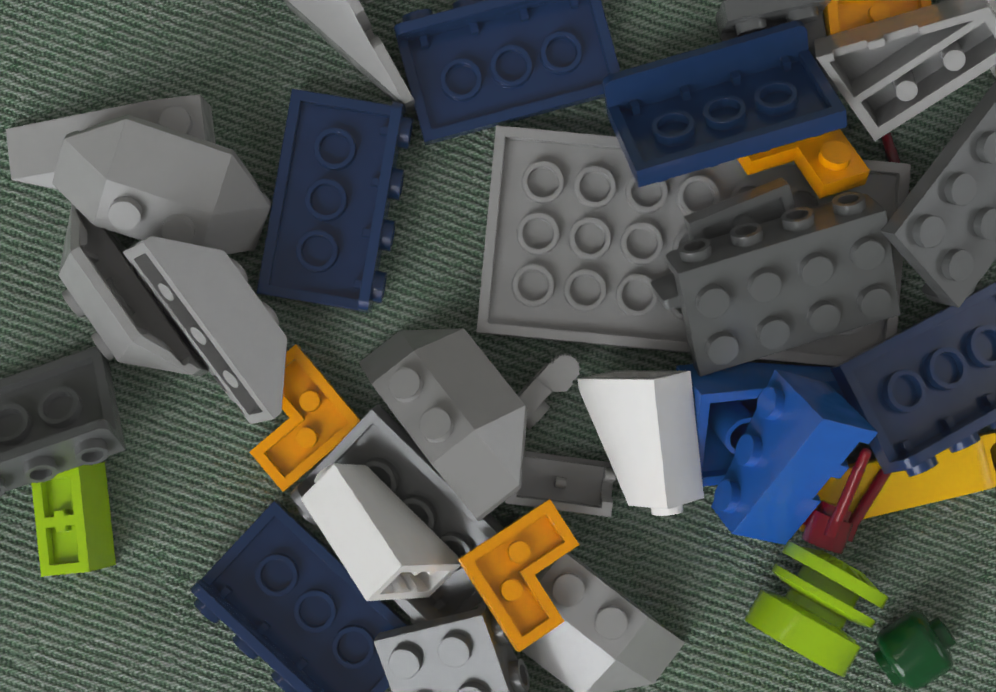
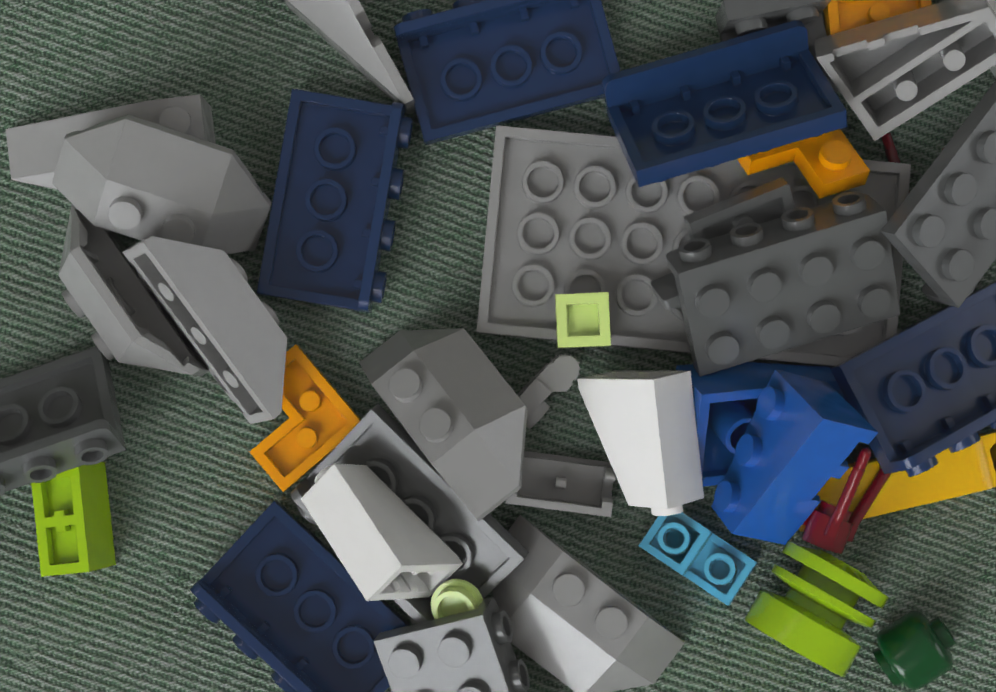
light orange plate [457,499,580,652] -> none
none -> yellowish green plate [430,579,483,619]
none -> yellowish green plate [555,292,611,348]
none -> medium azure slope [639,512,758,606]

